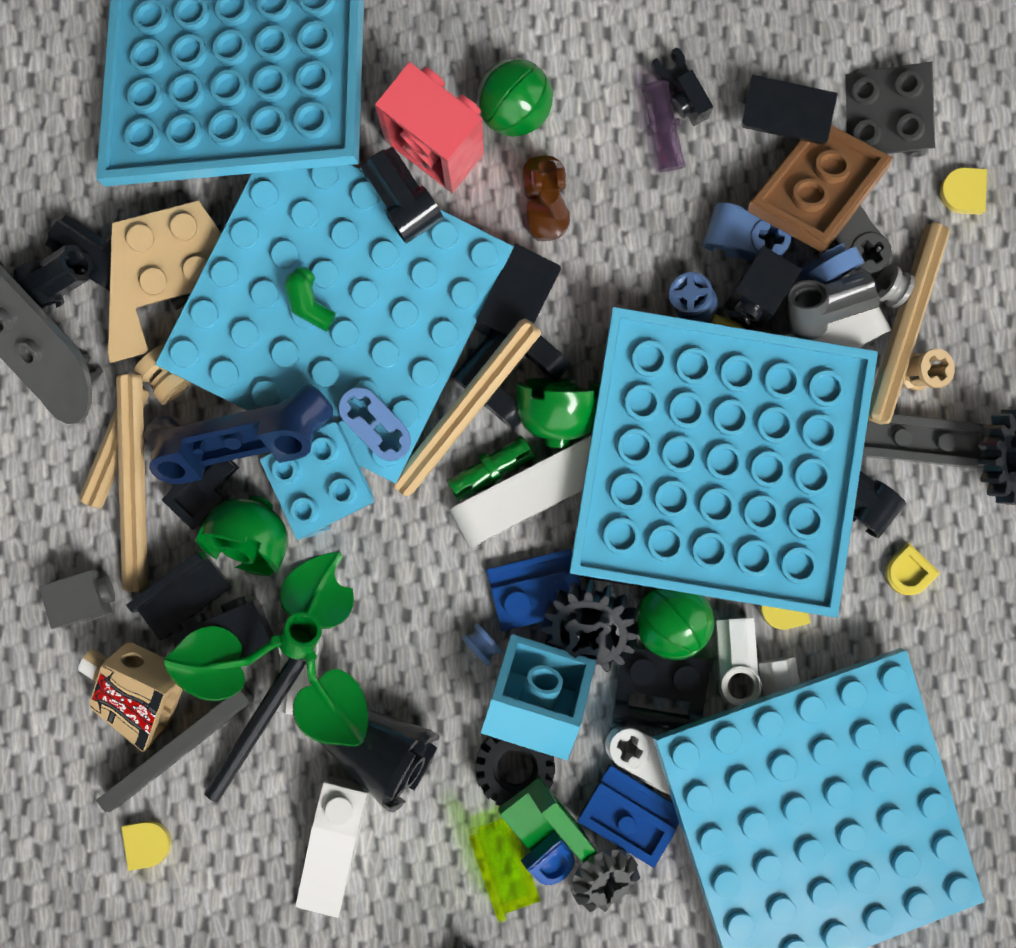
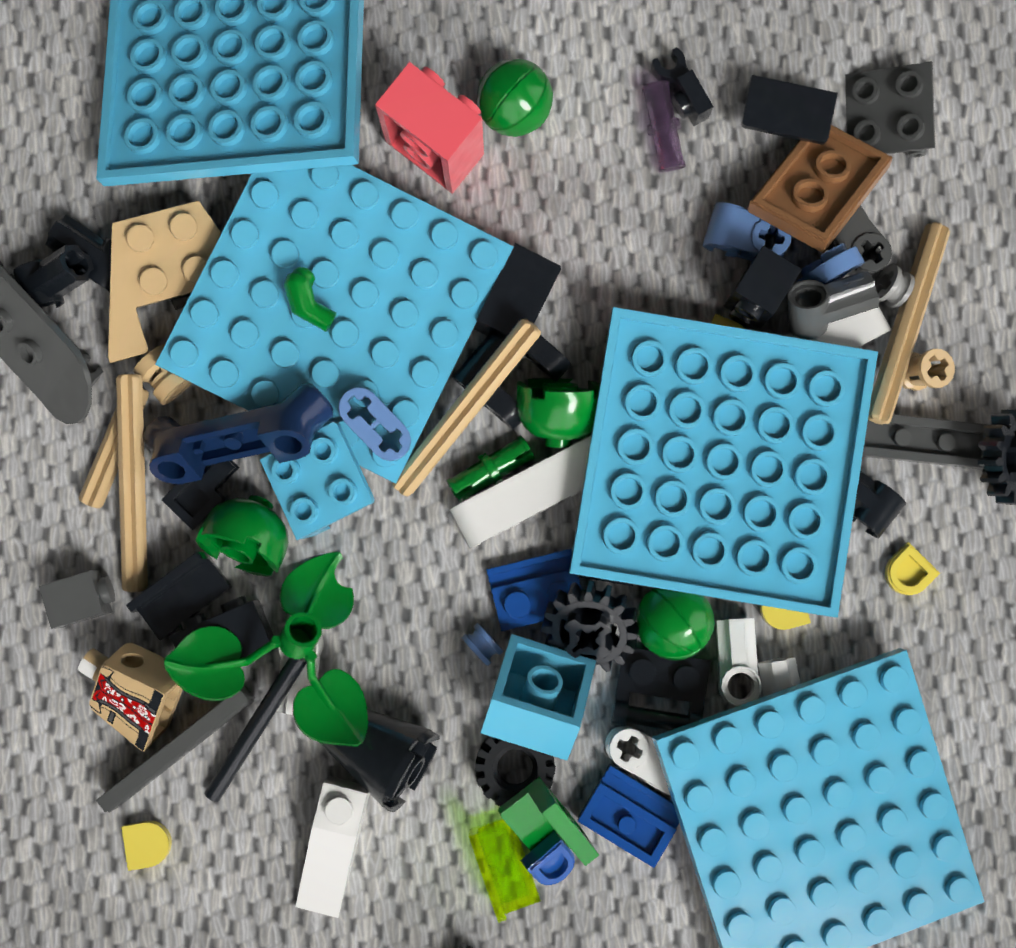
black piece [360,146,444,244] -> none
reddish brown piece [523,155,570,241] -> none
dark grey gear [571,849,641,912] -> none
medium blue wheel [669,272,718,323] -> none
light yellow tile [940,168,987,215] -> none

